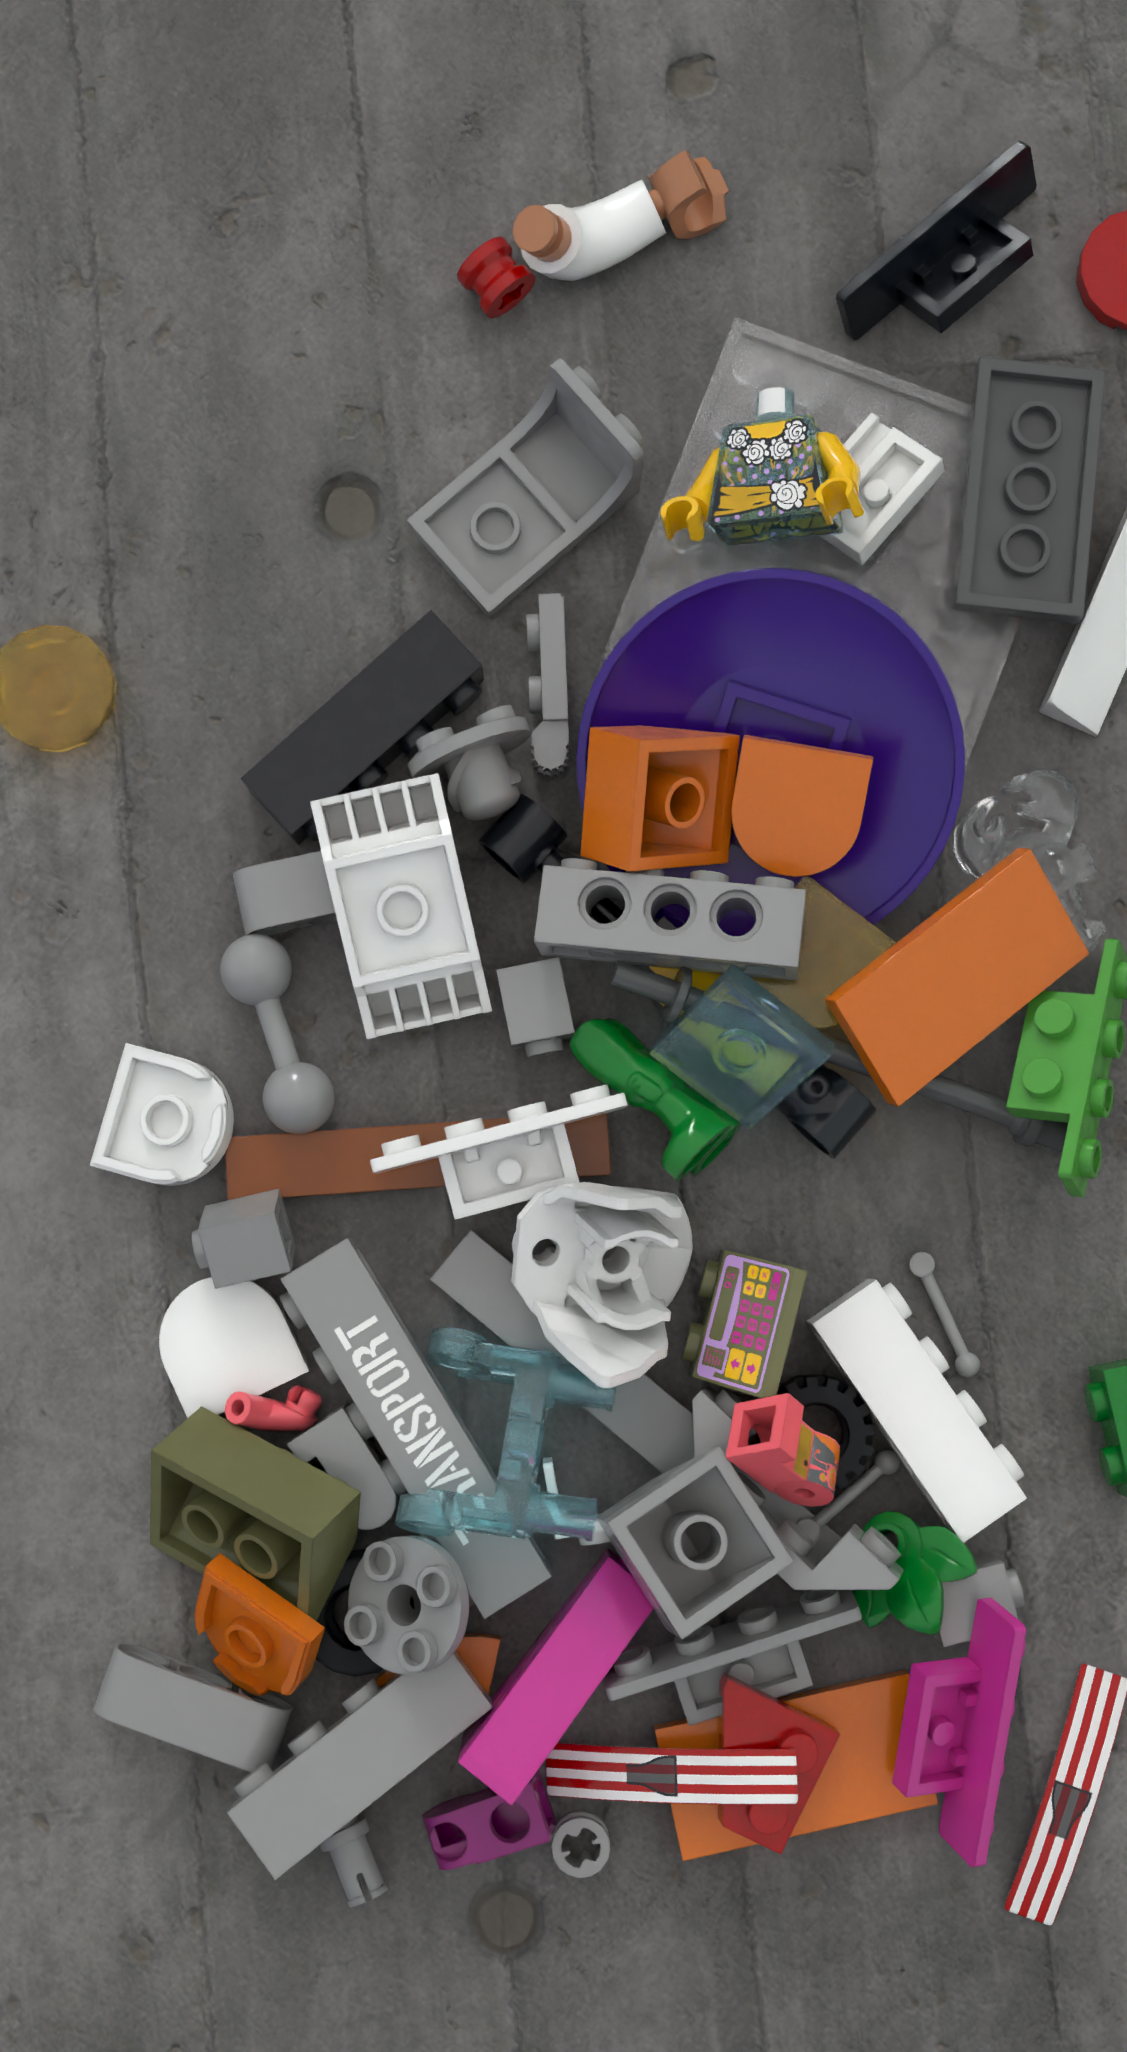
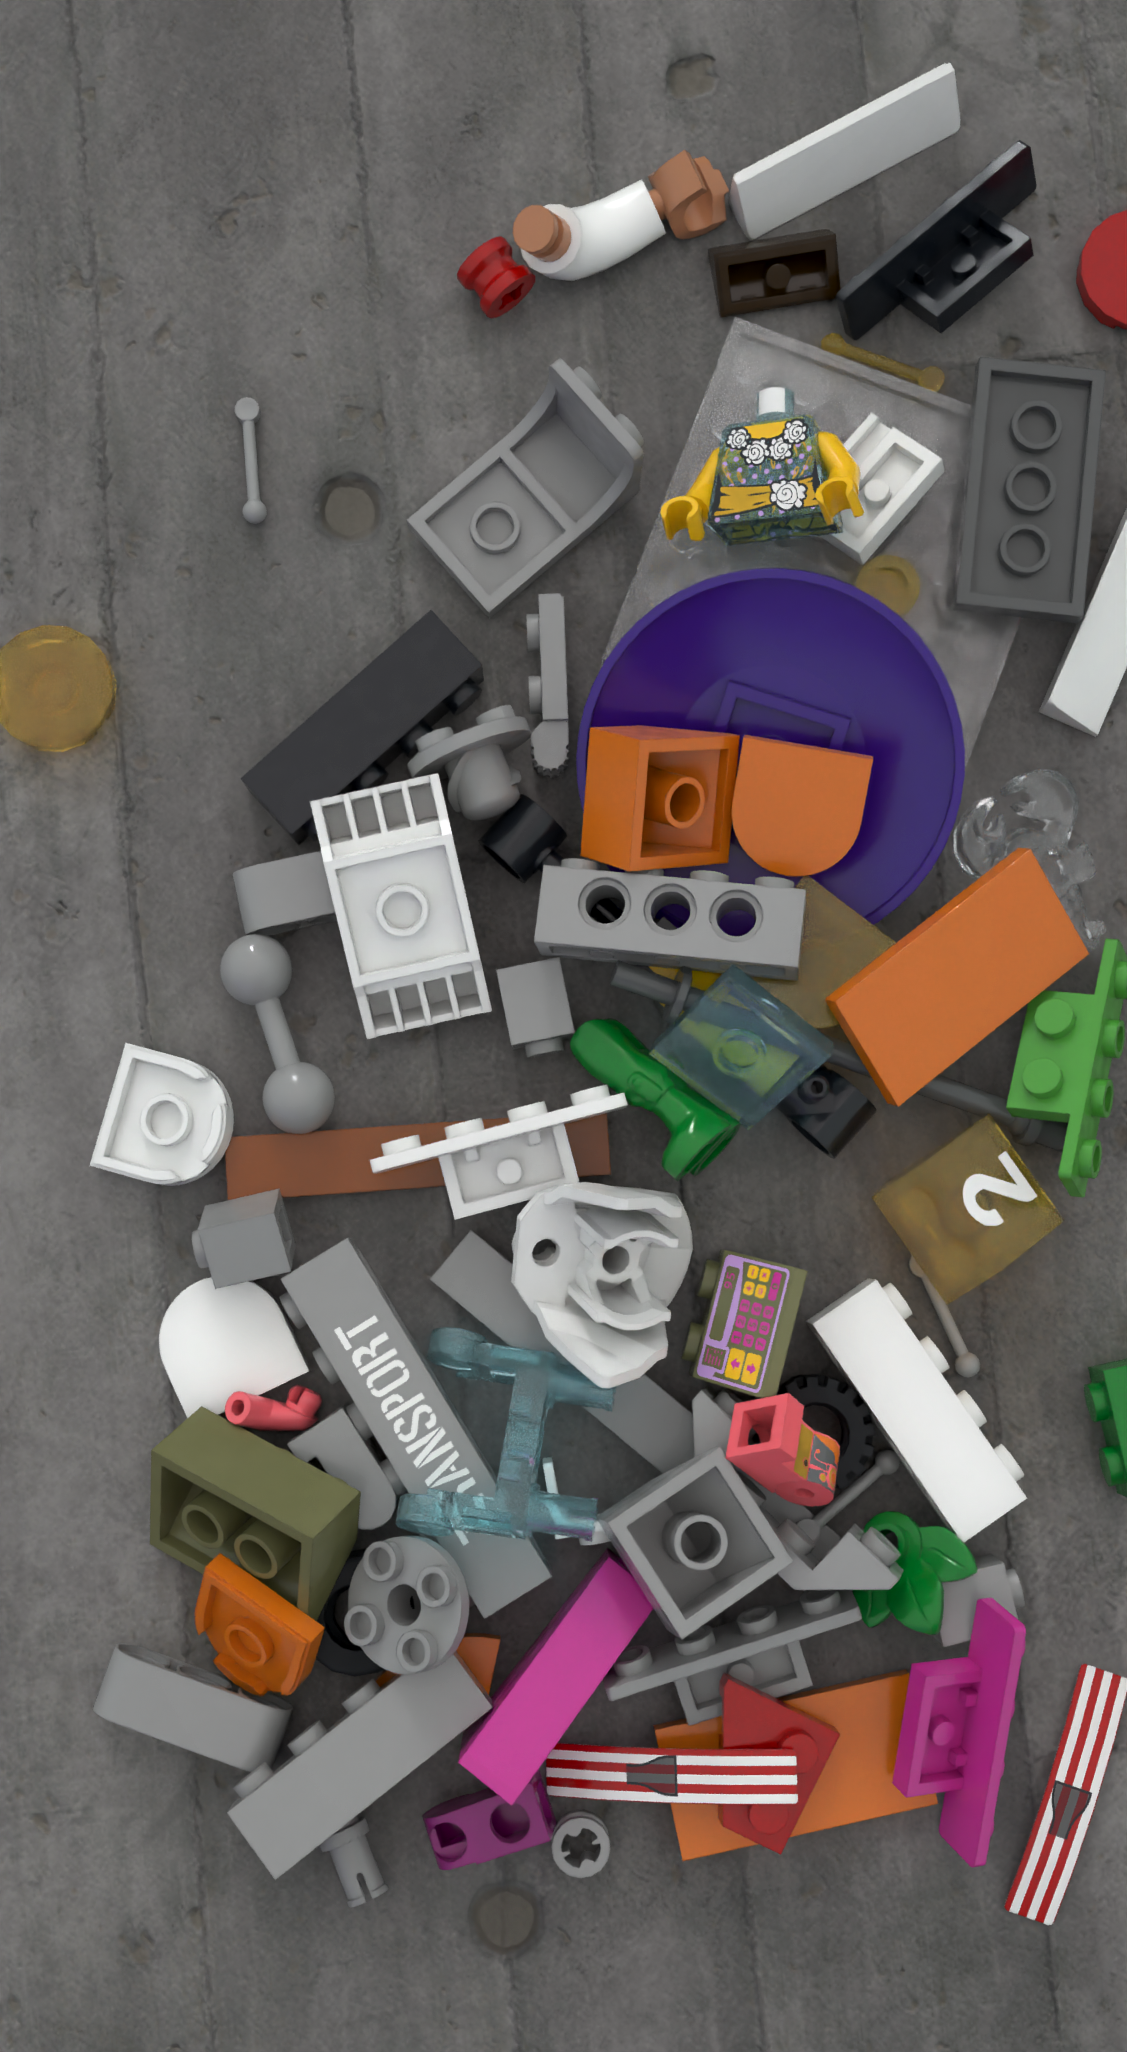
none -> light grey hinge [235,397,267,524]
none -> dark brown slope [708,229,841,317]
none -> white slope [728,63,961,240]
none -> clear yellow hinge [821,333,945,394]
none -> clear yellow tile [854,555,920,618]
none -> clear yellow slope [872,1114,1064,1305]

